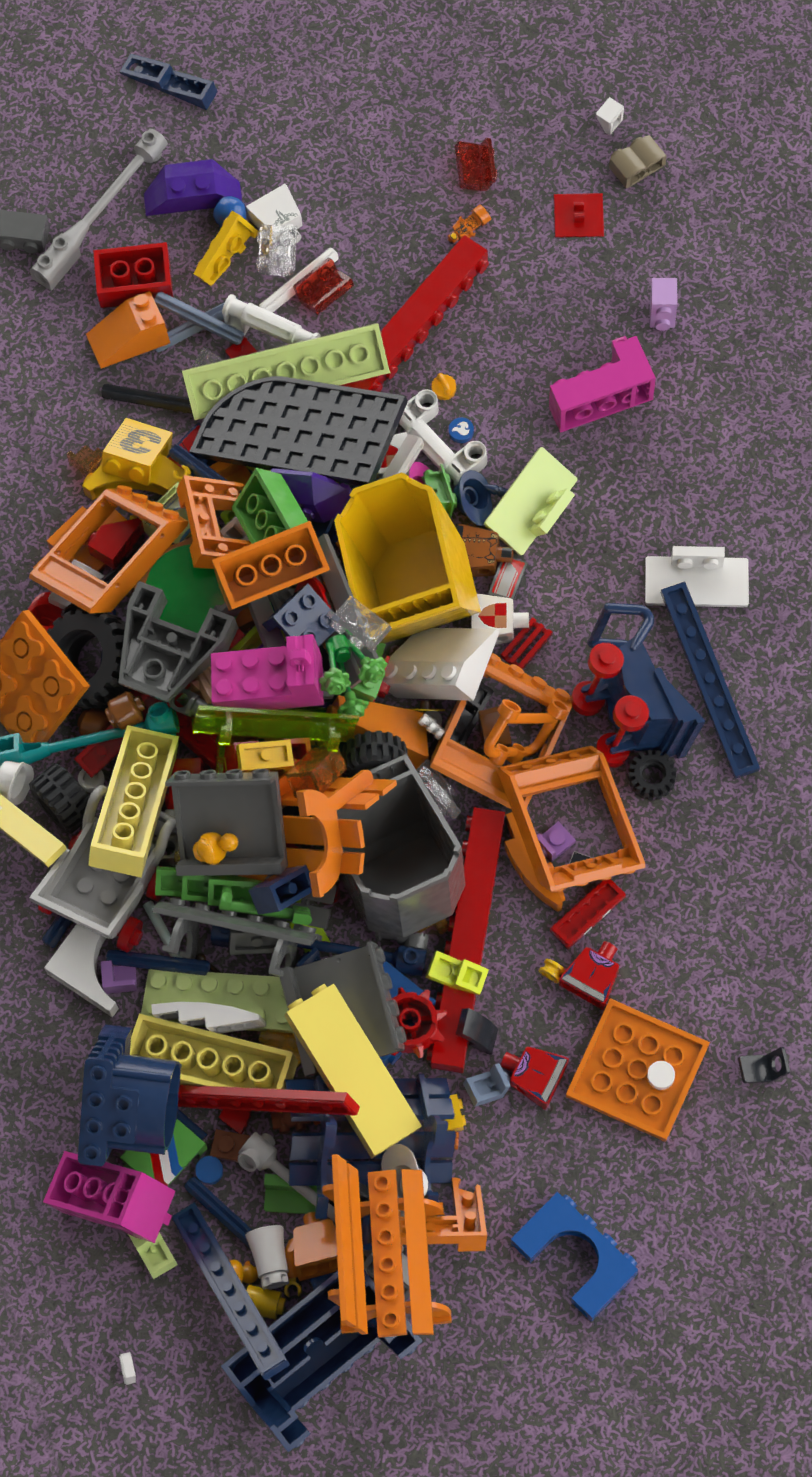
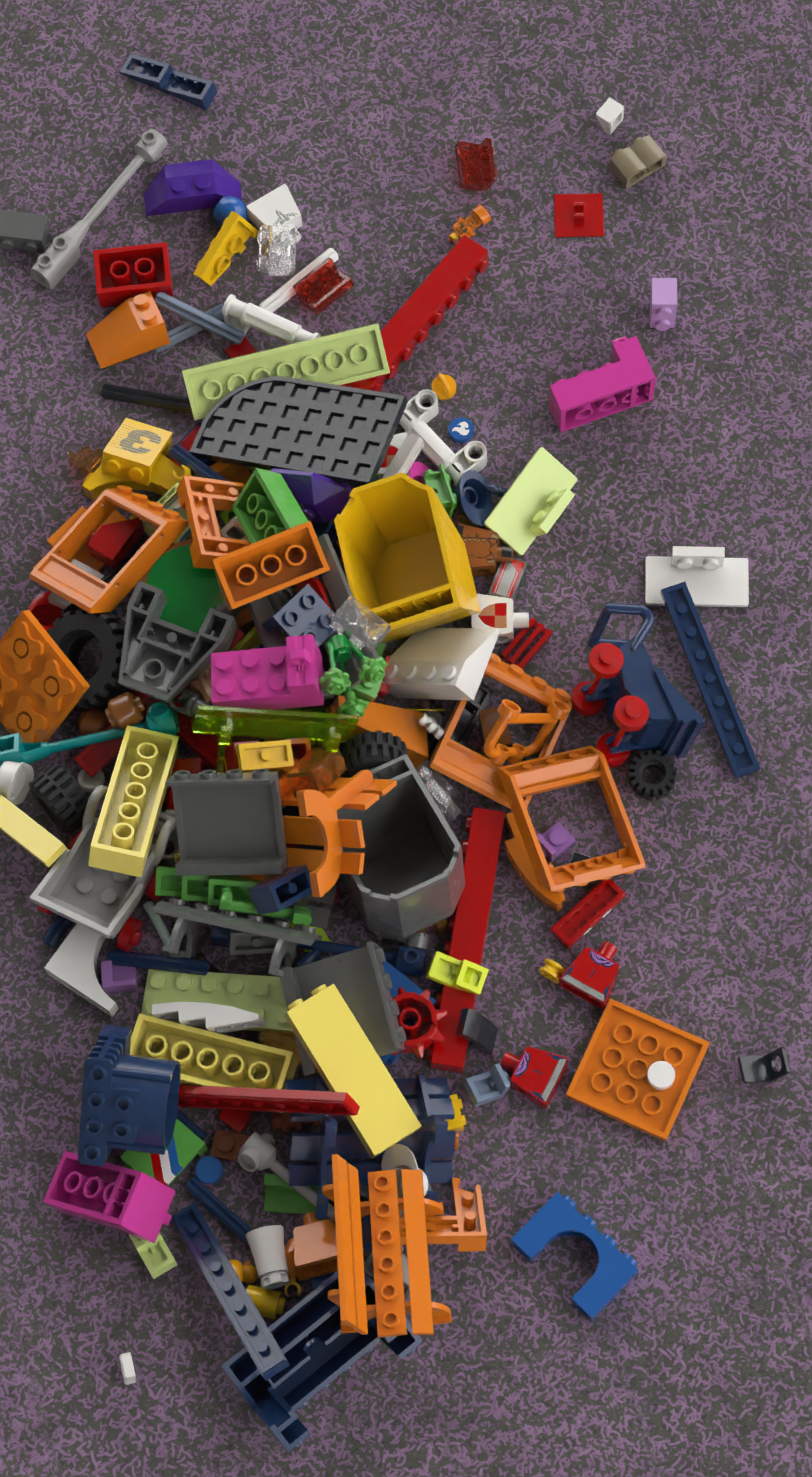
light orange animal [193,832,239,865] -> none

